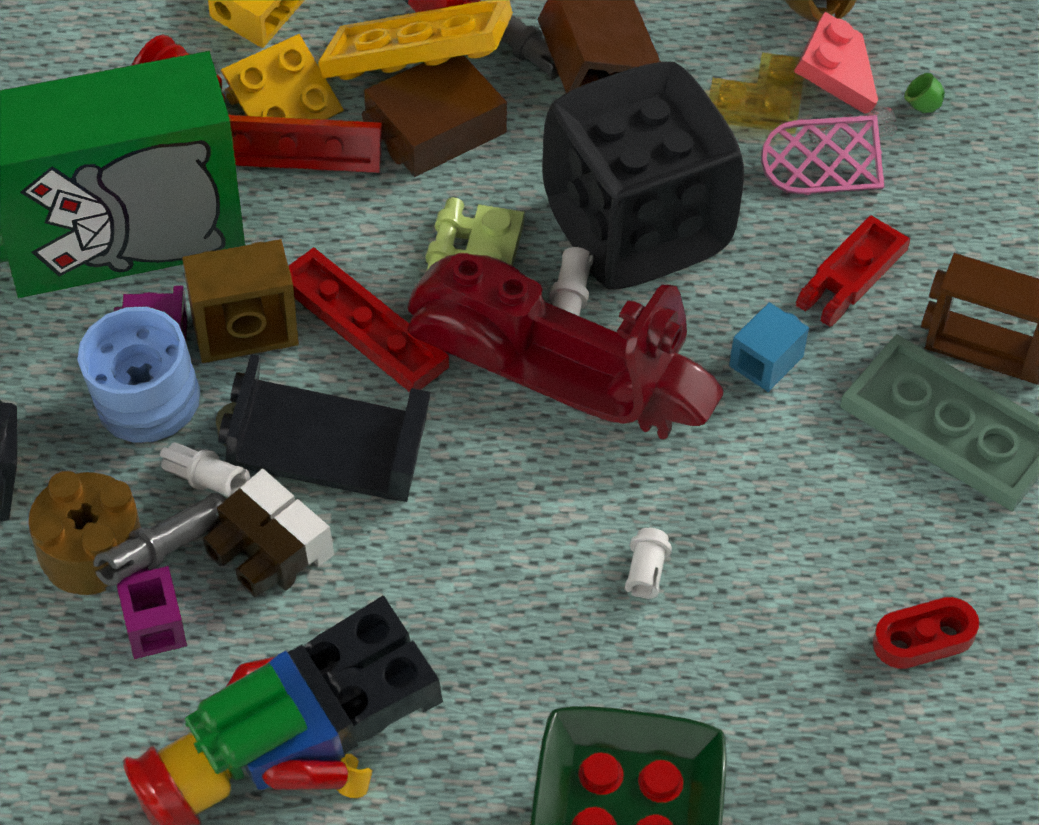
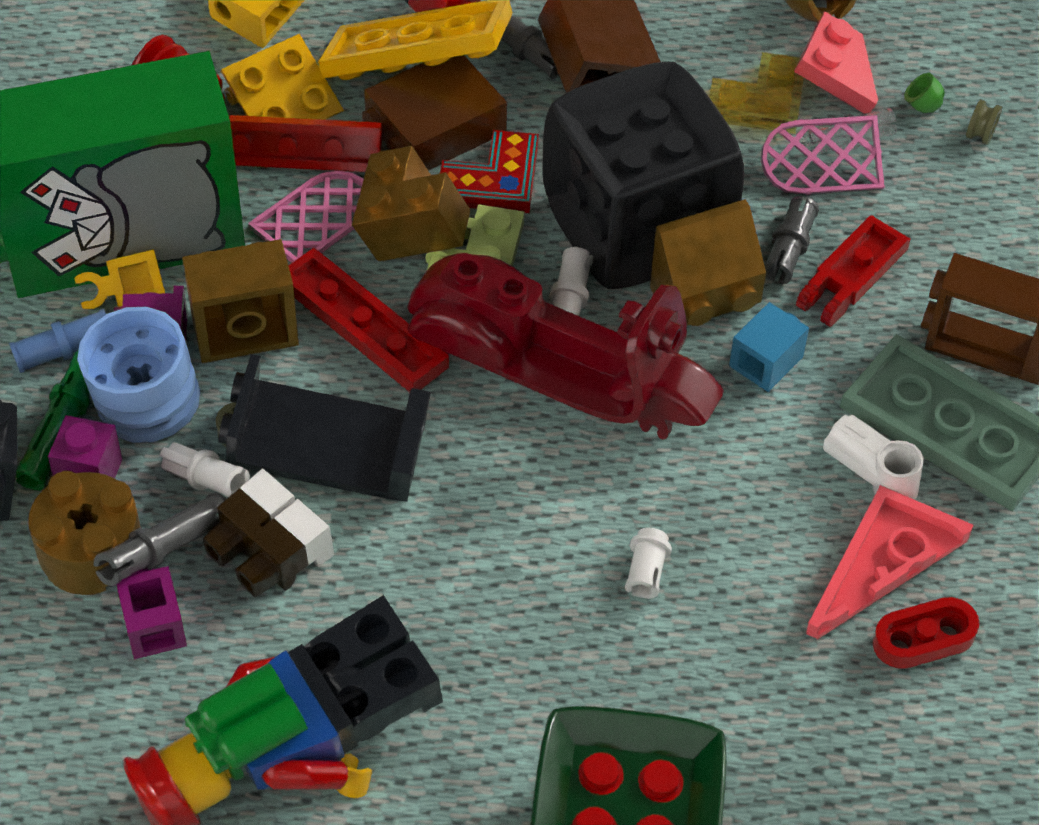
none -> medium blue pin [9,309,106,373]
none -> green pin [15,350,90,491]
none -> magenta brick [48,415,123,478]
none -> yellow plate [74,249,165,309]
none -> bright pink window [248,171,364,263]
none -> pearl gold brick [352,146,471,261]
none -> red tile [440,130,539,213]
none -> pearl gold slope [650,199,766,326]
none -> dark grey pin [764,196,819,284]
none -> coral wing [806,485,974,639]
none -> white piece [823,414,924,500]
none -> olive bush [966,99,1002,145]

